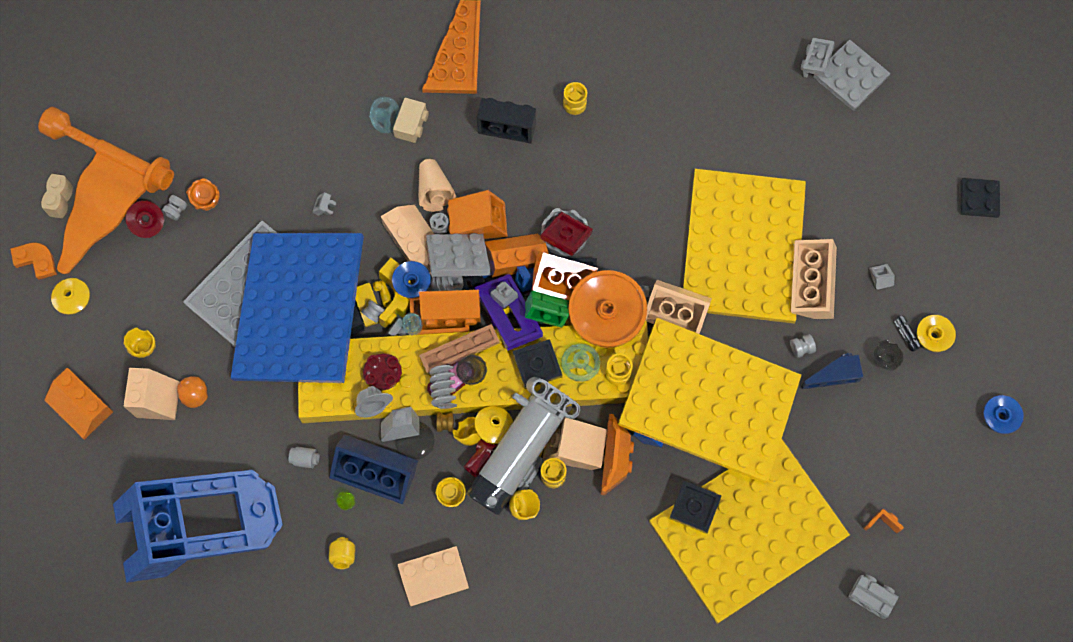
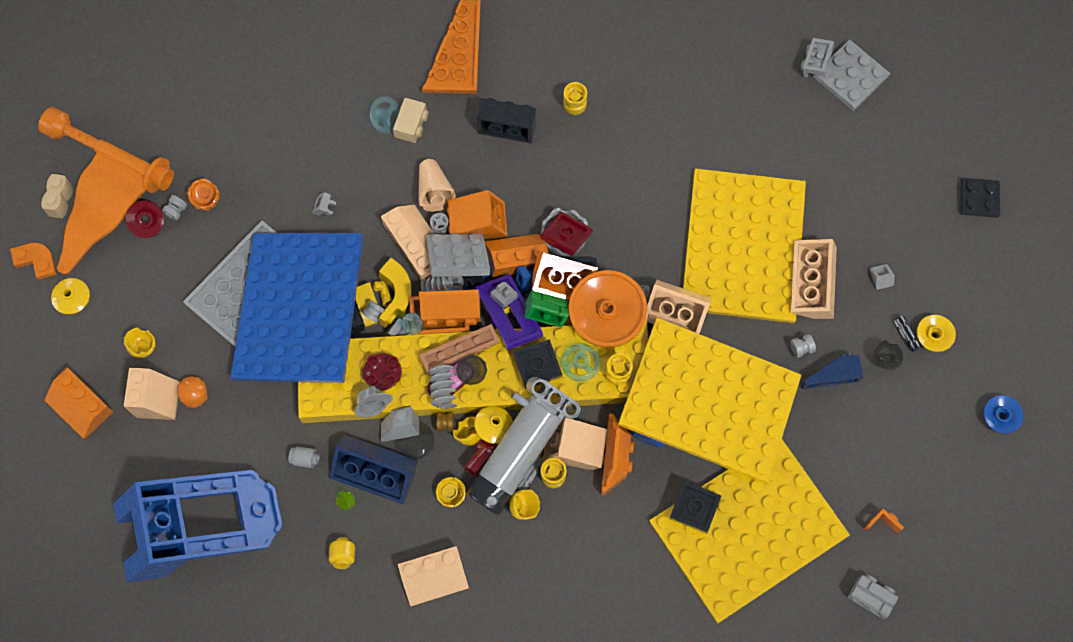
blue dish [392,261,431,298] -> none

